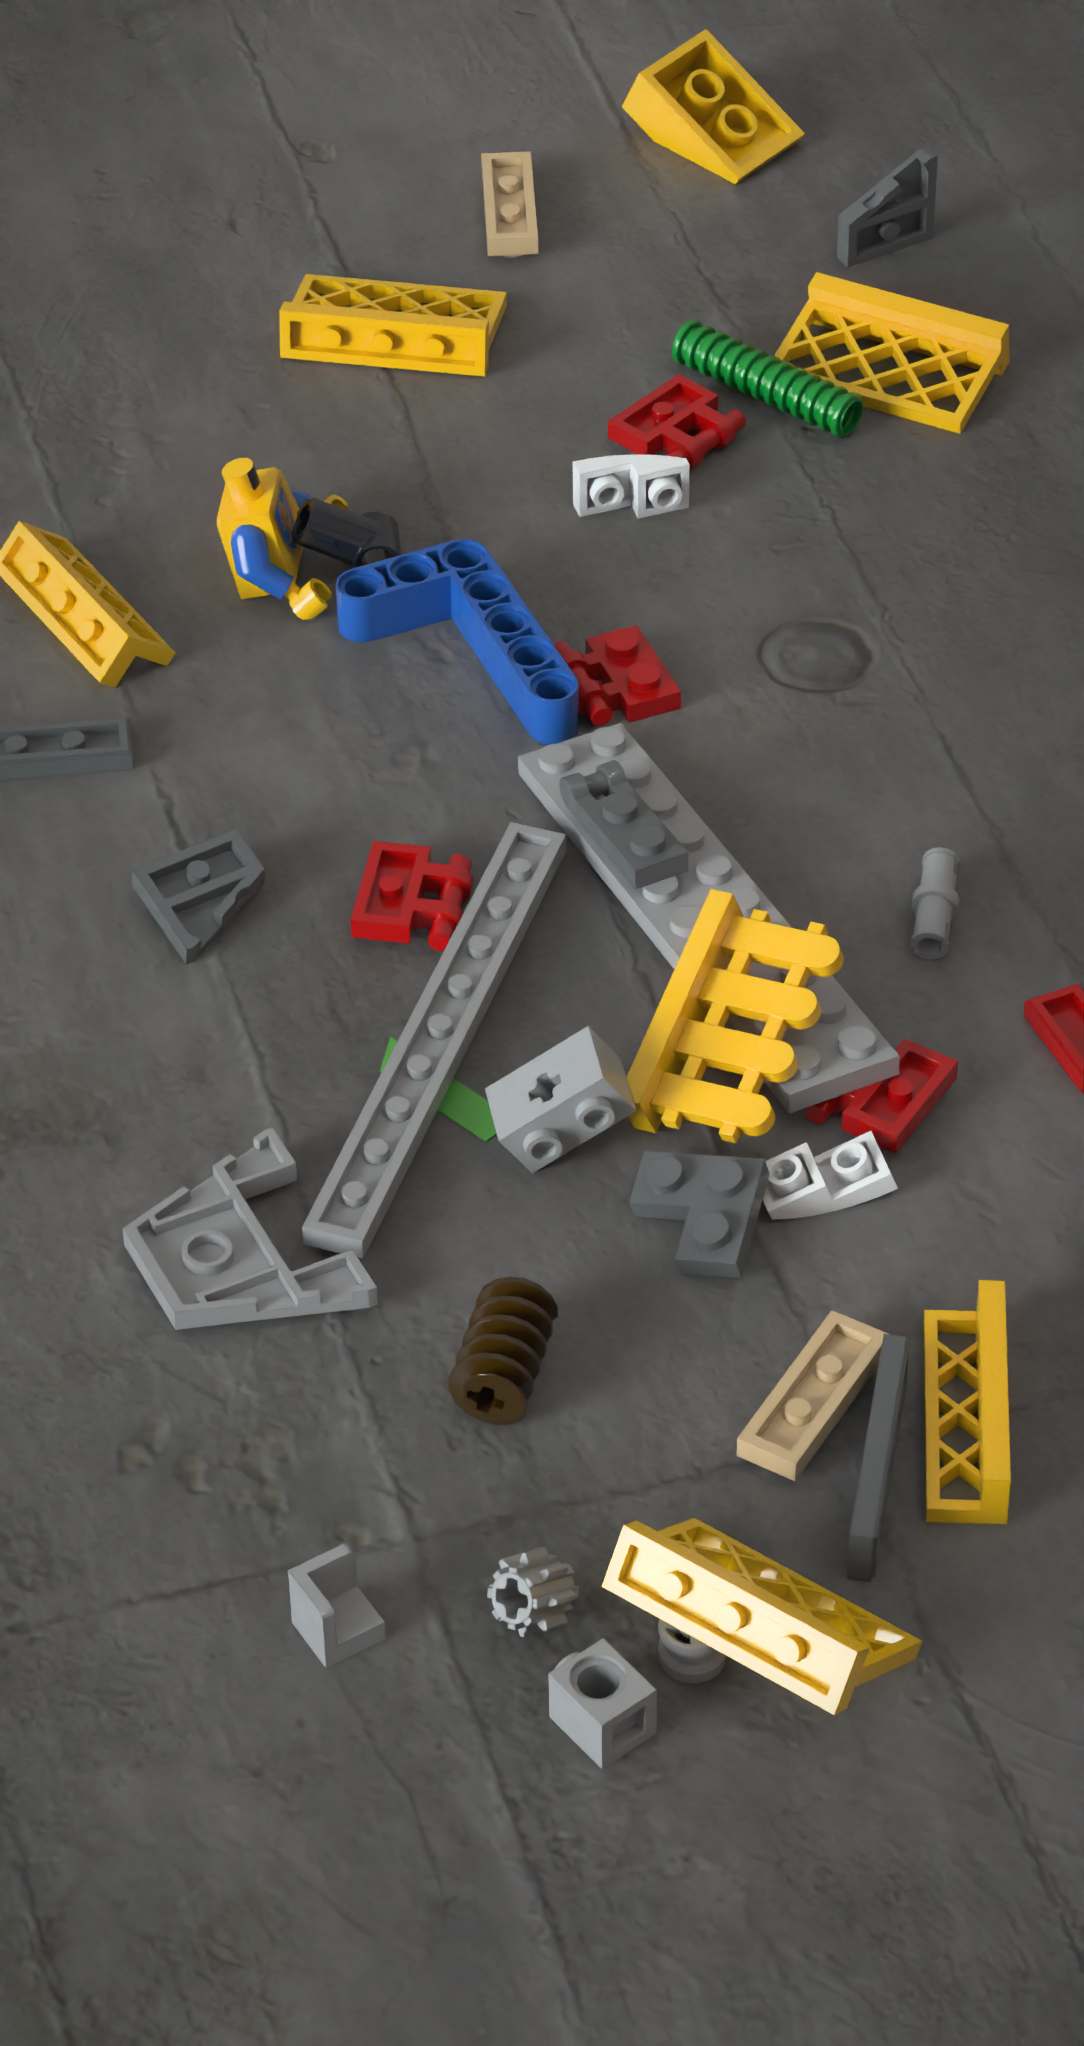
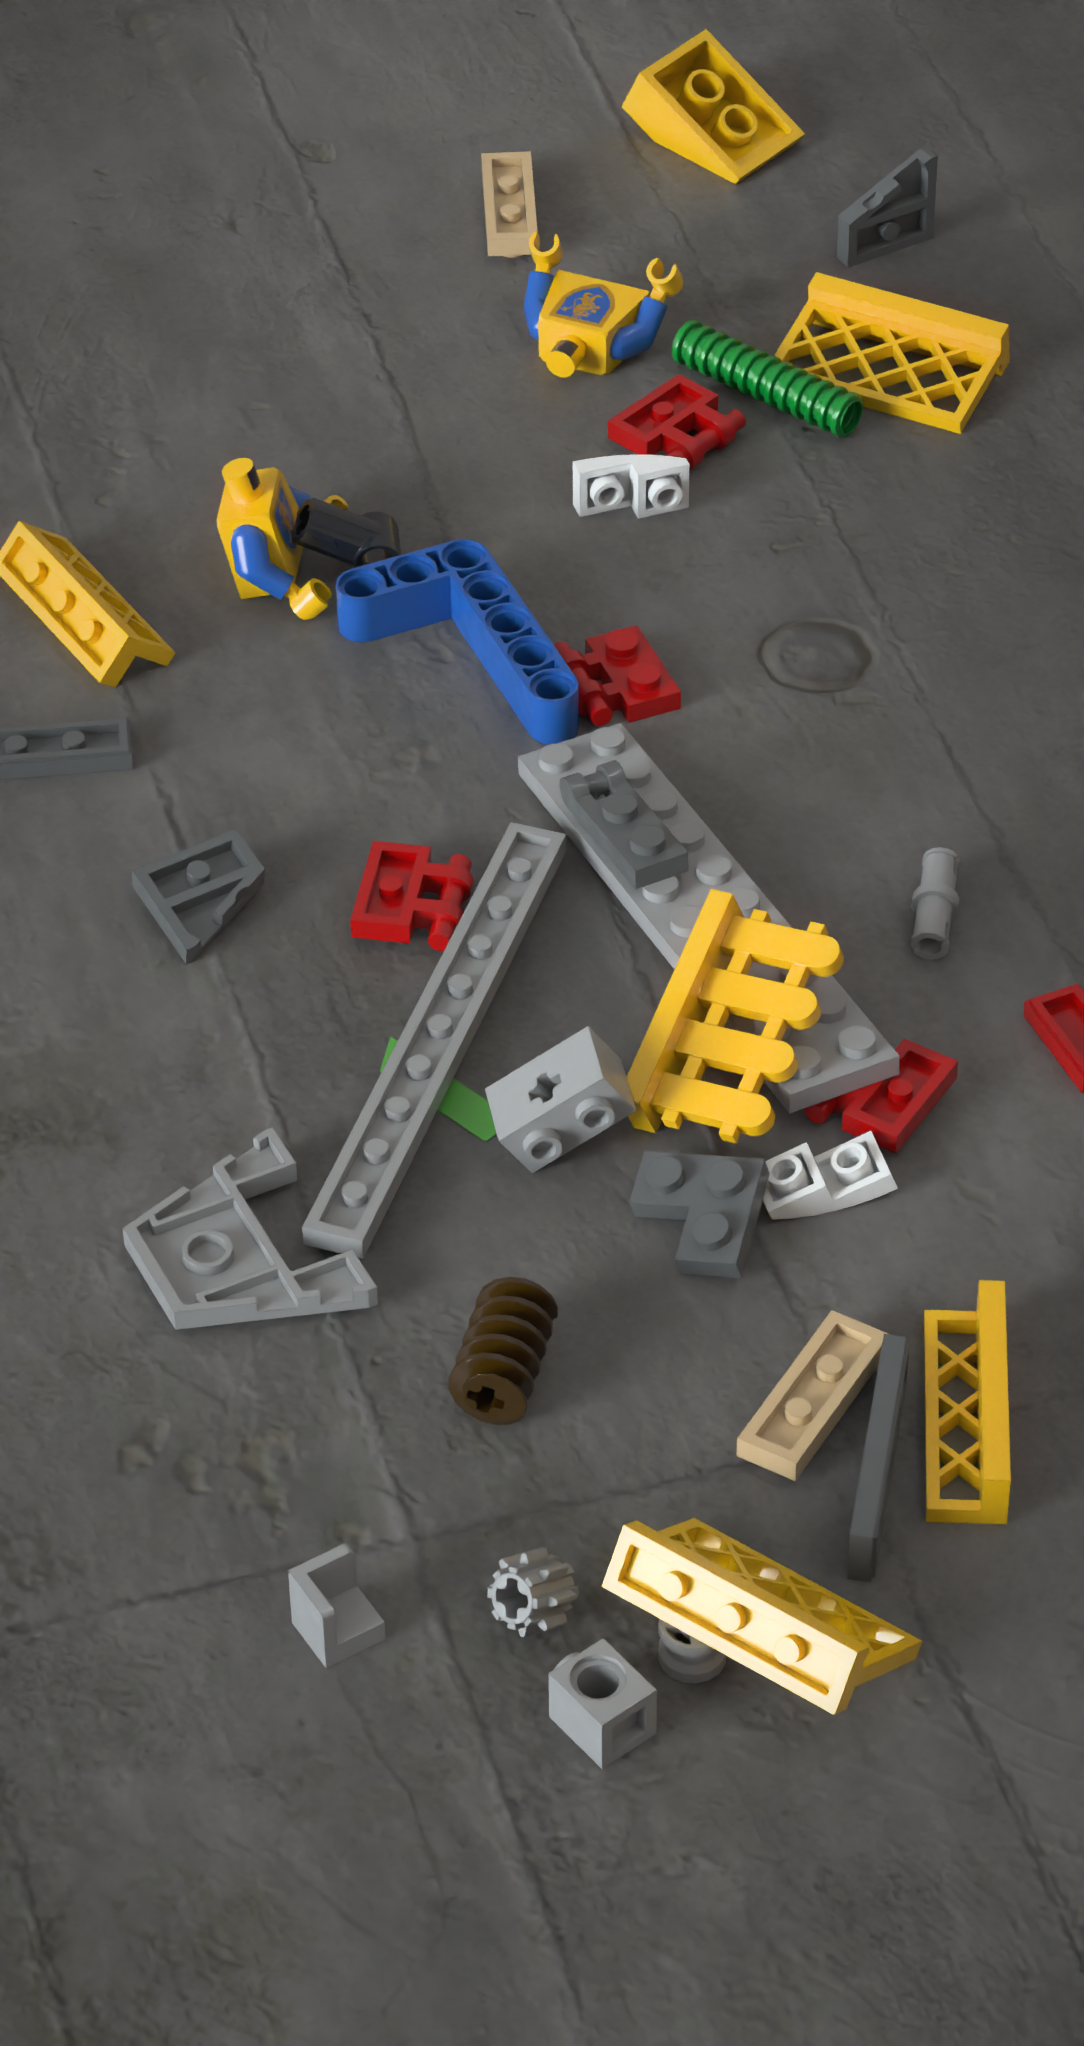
yellow fence [279,274,507,377] -> none
none -> torso [523,231,683,378]

